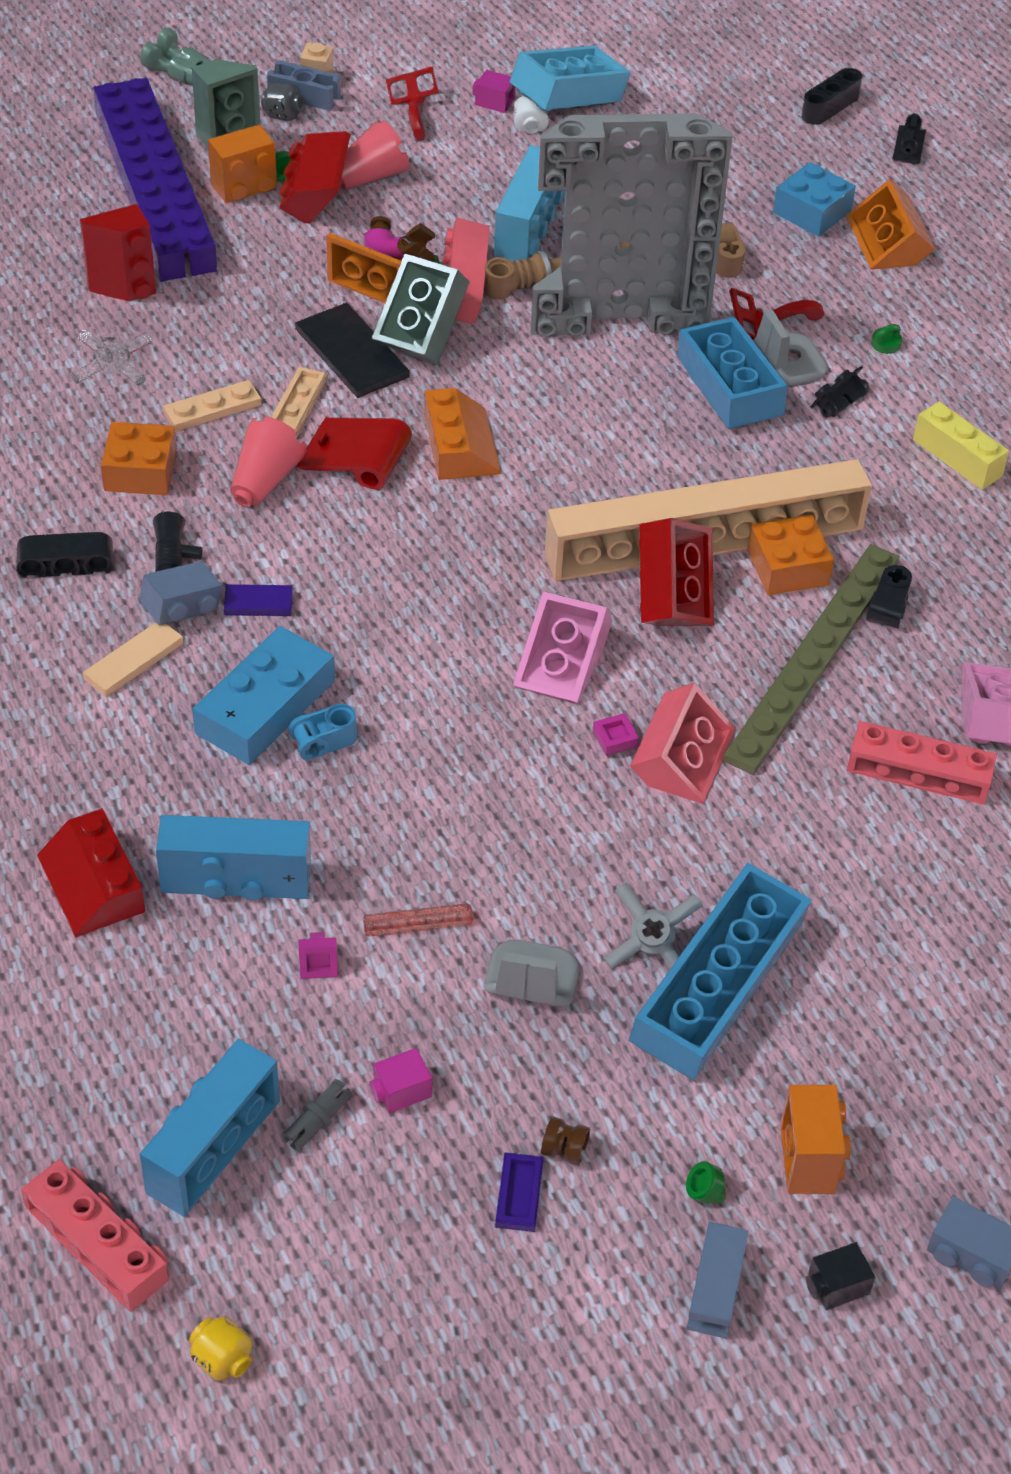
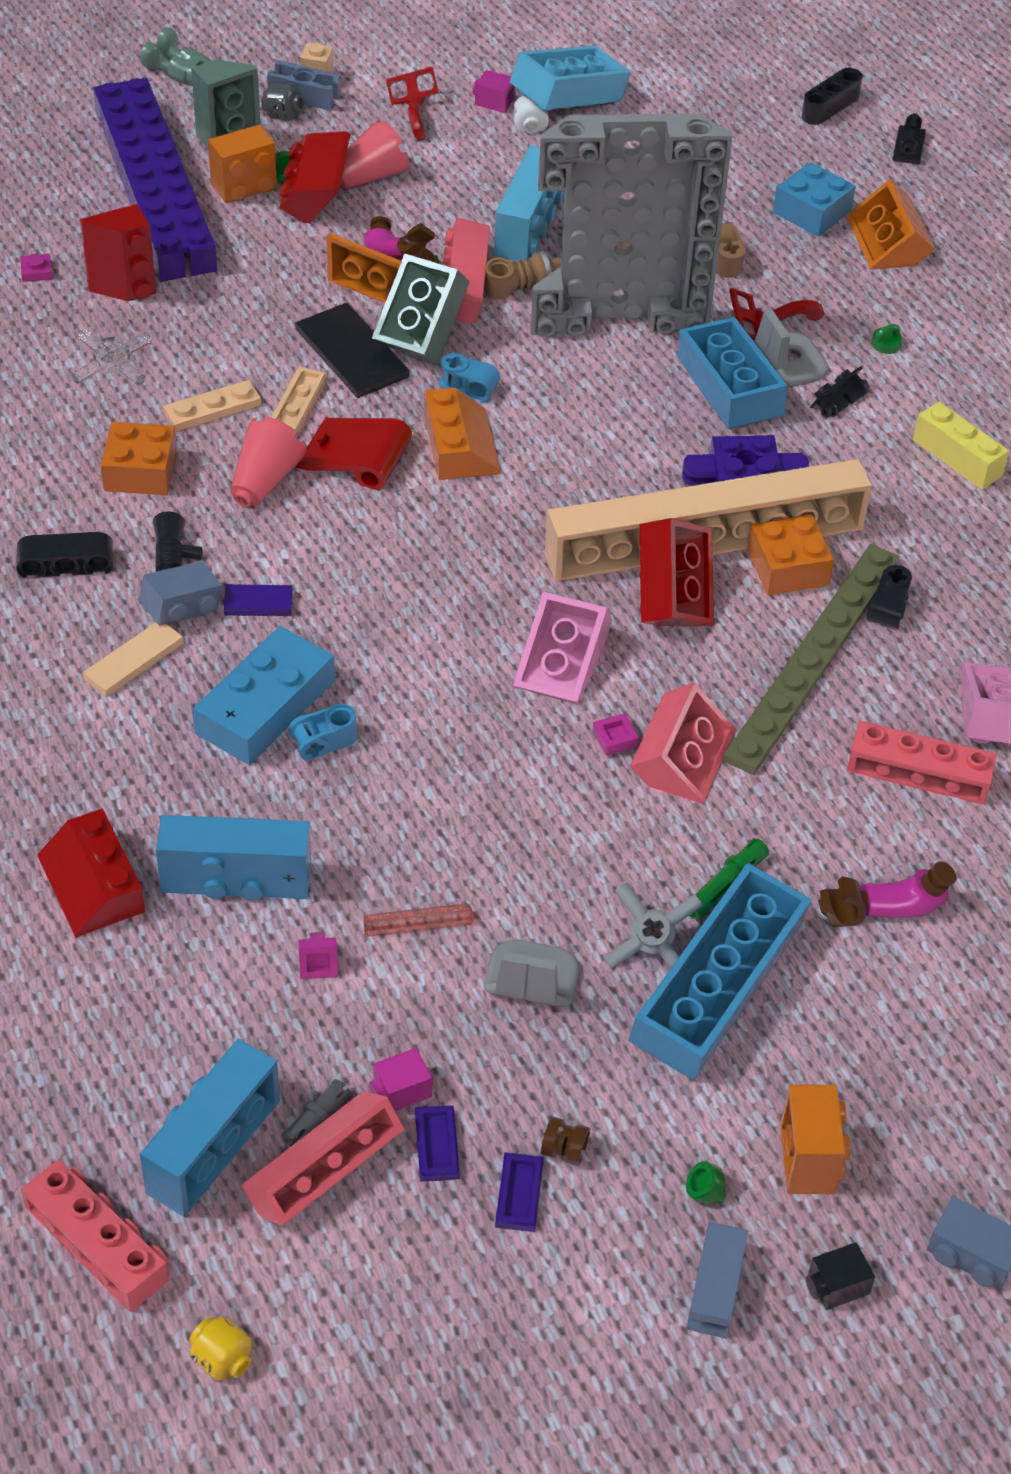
none -> dark pink plate [20,254,52,282]
none -> coral brick [241,1091,404,1226]
none -> dark purple tile [415,1105,460,1182]
none -> dark azure piece [439,353,500,403]
none -> dark purple brick [682,435,809,486]
none -> green pin [689,838,769,922]
none -> piece [818,861,957,927]

